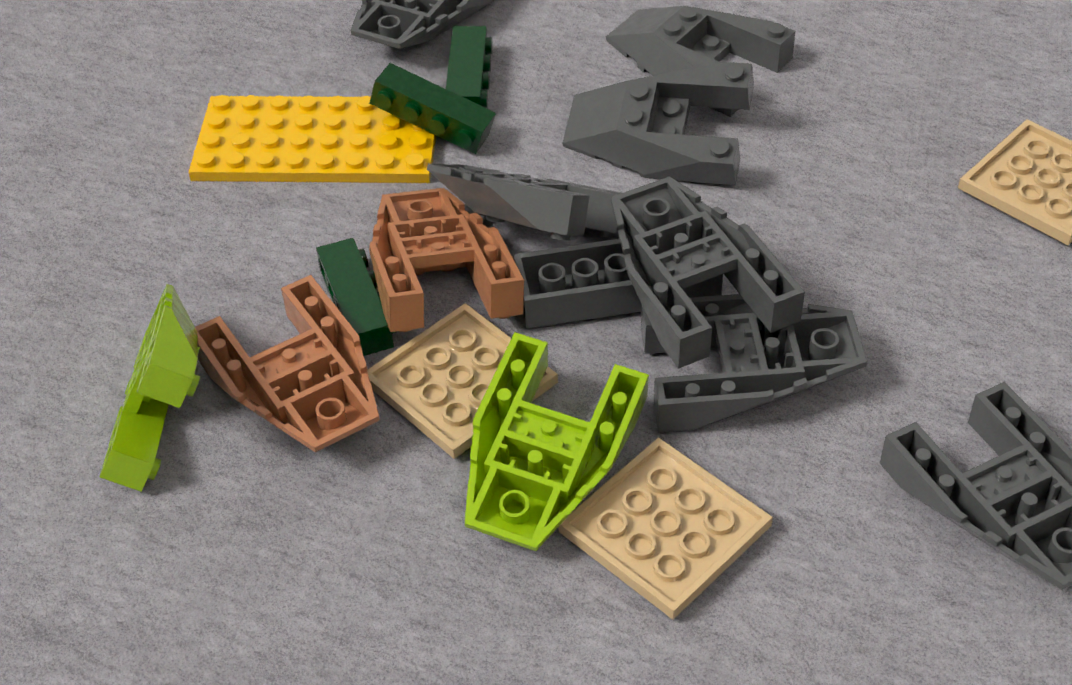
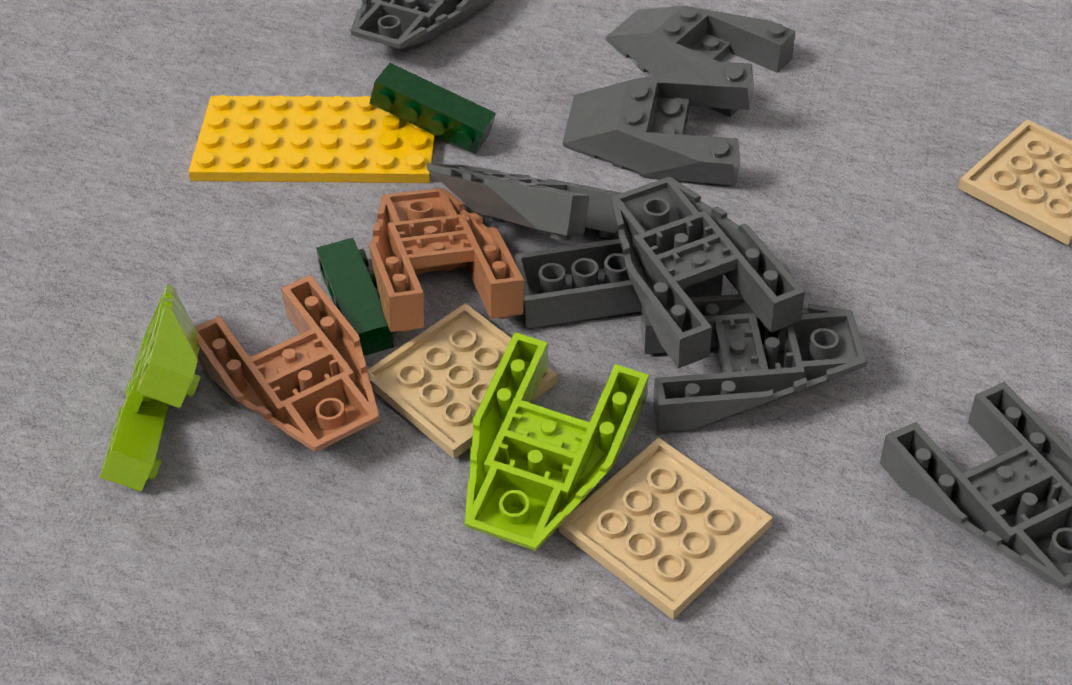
dark green brick [446,26,493,108] -> none

